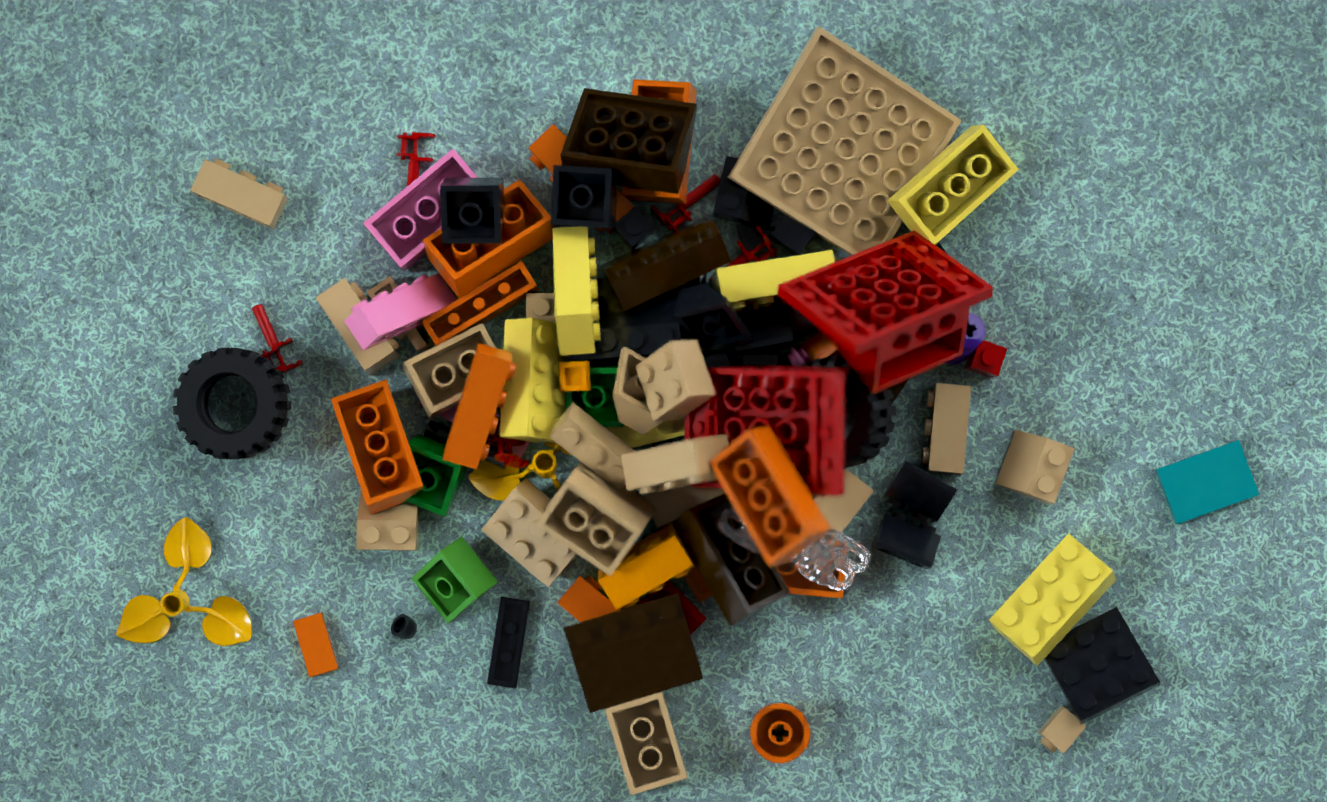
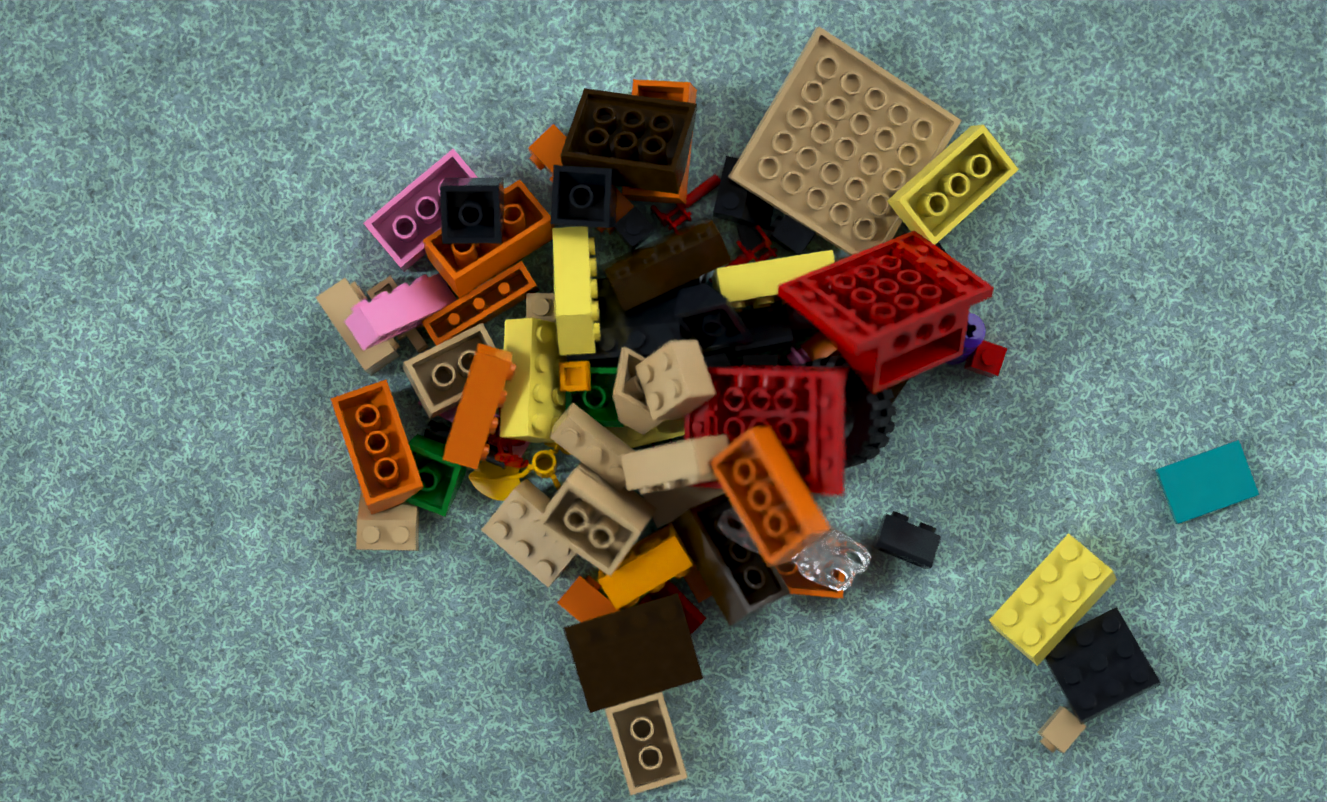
yellow plant [116,517,252,646] -> none
black tyre [173,347,291,460] -> none
tan brick [190,158,288,230] -> none
red piece [251,304,303,373] -> none
orange tile [293,612,339,678] -> none
black hinge [391,614,417,640] -> none
red piece [396,132,435,186] -> none
bright green slope [411,536,498,624] -> none
black tile [487,597,530,688] -> none
orange brick [749,702,810,763] -> none
tan brick [814,469,874,538] -> none
black slope [884,461,958,525] -> none
tan brick [921,383,971,475] -> none
tan slope [995,430,1075,505] -> none

